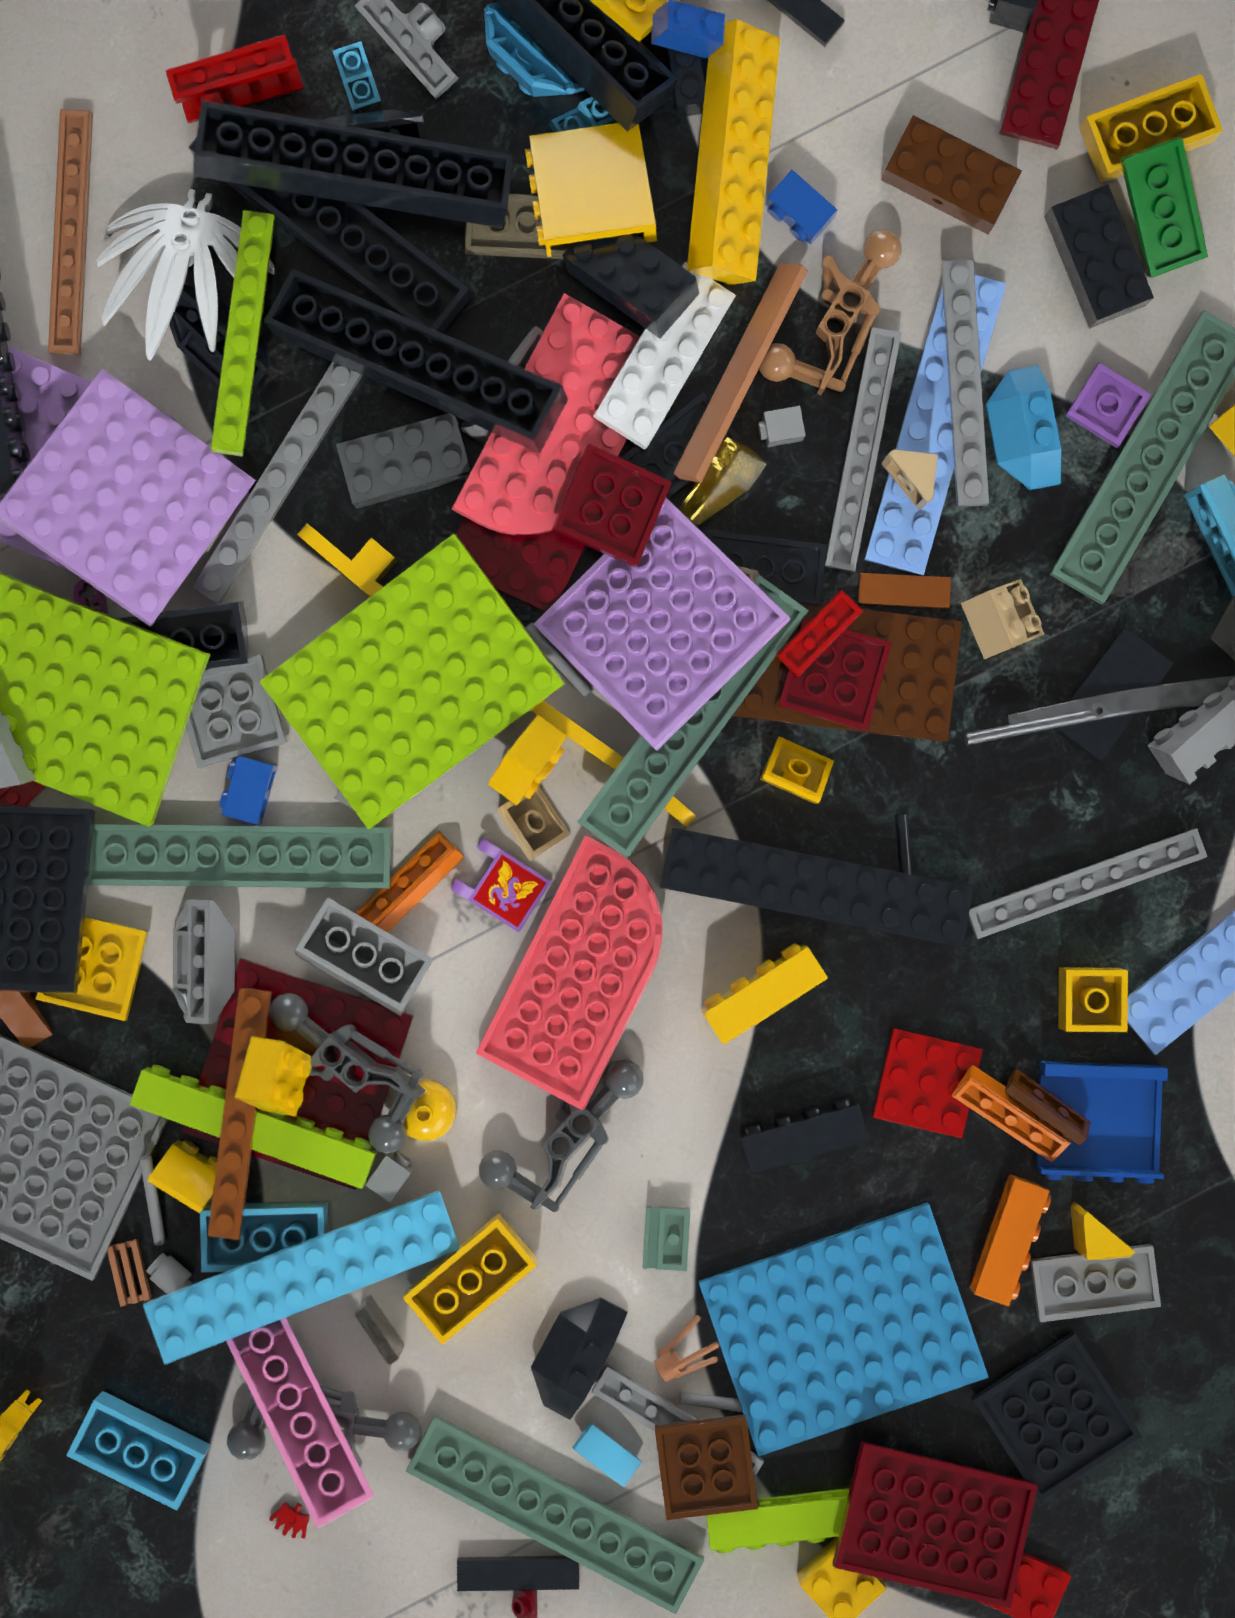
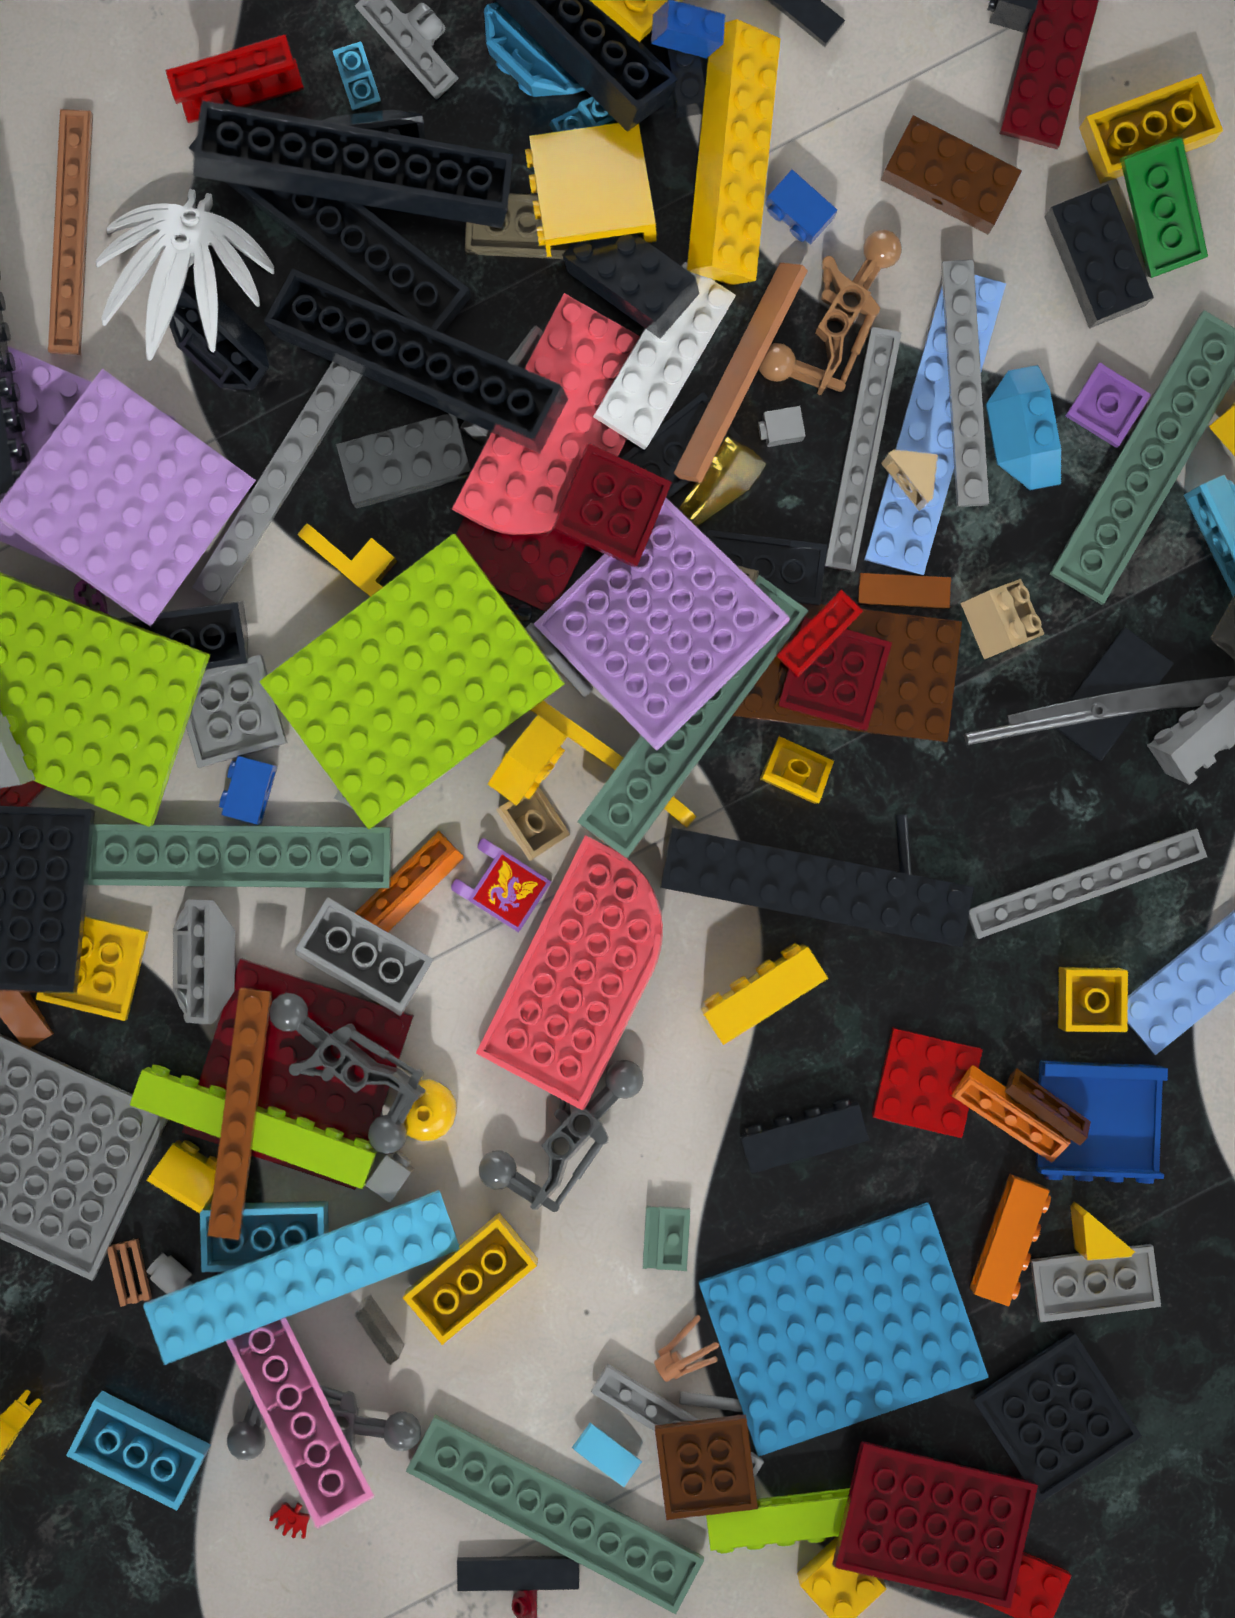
light grey bar [139,1155,166,1245] -> none
lime plate [211,210,275,456] -> none
yellow brick [235,1036,312,1117] -> none
black wedge [531,1297,628,1420] -> none

